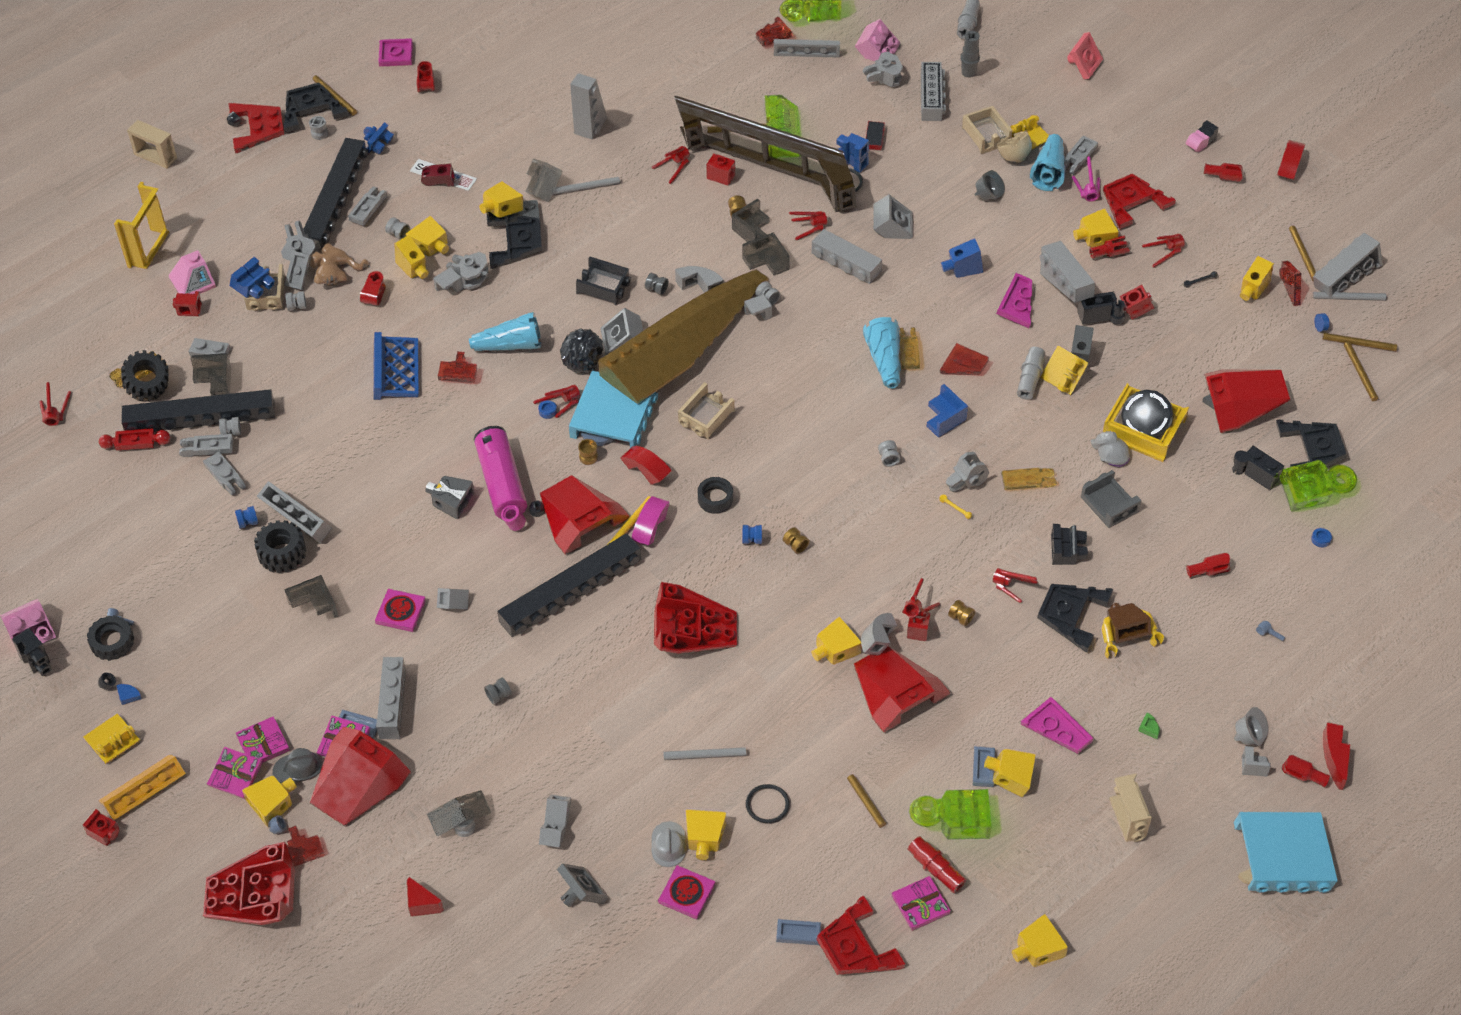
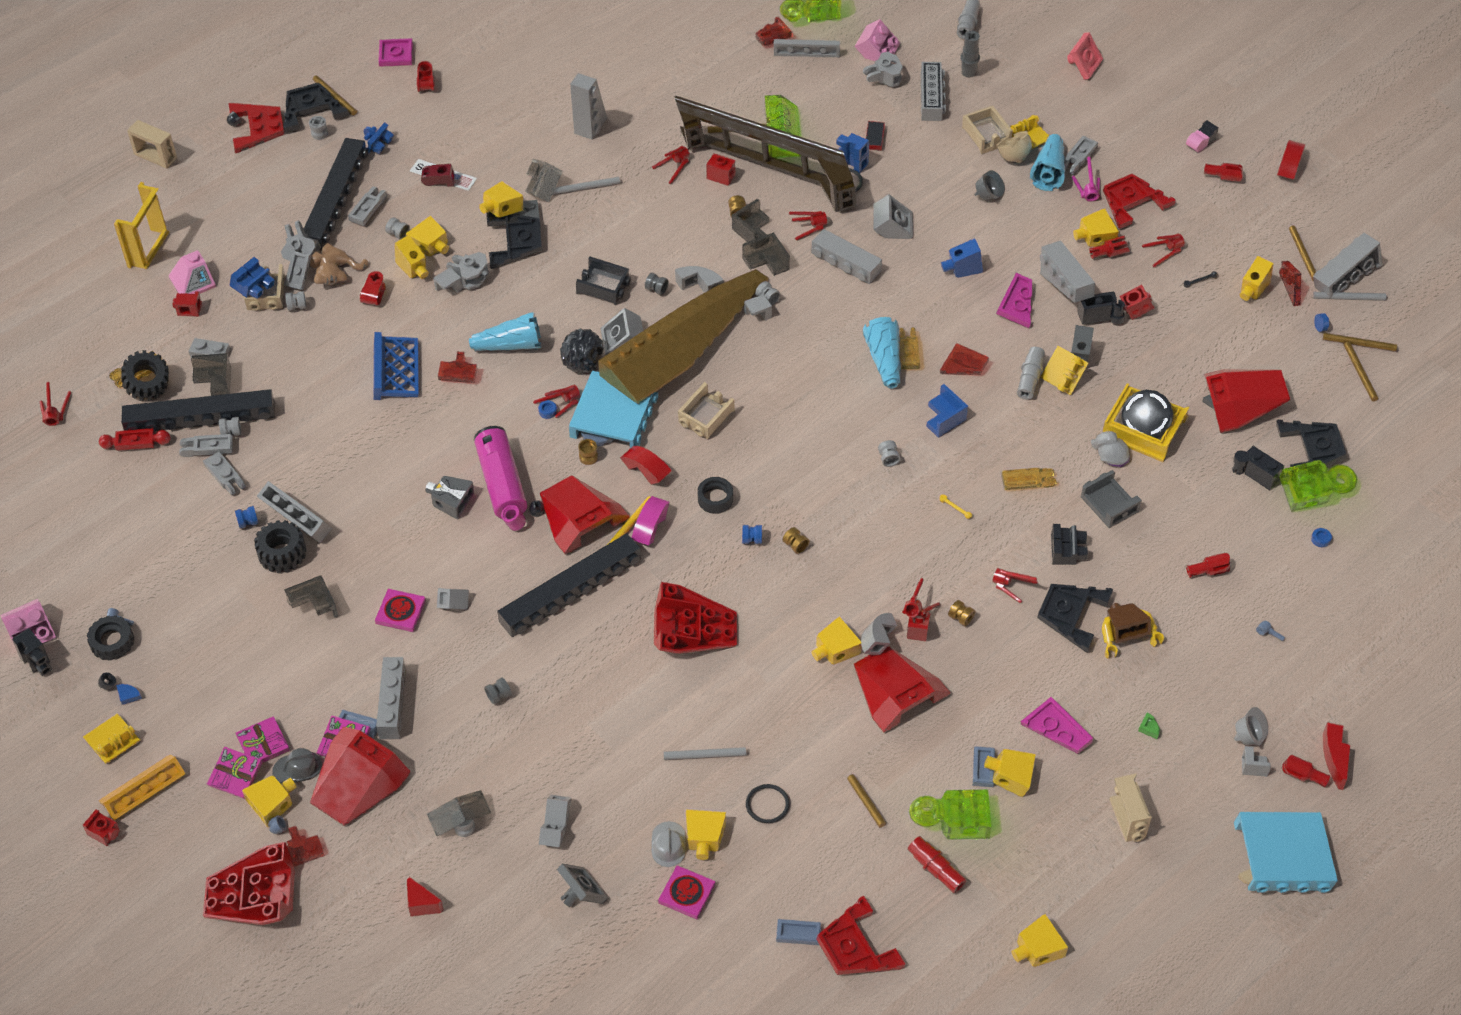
dark pink tile [892,876,950,931] -> none
light grey hinge [946,452,990,493] -> none

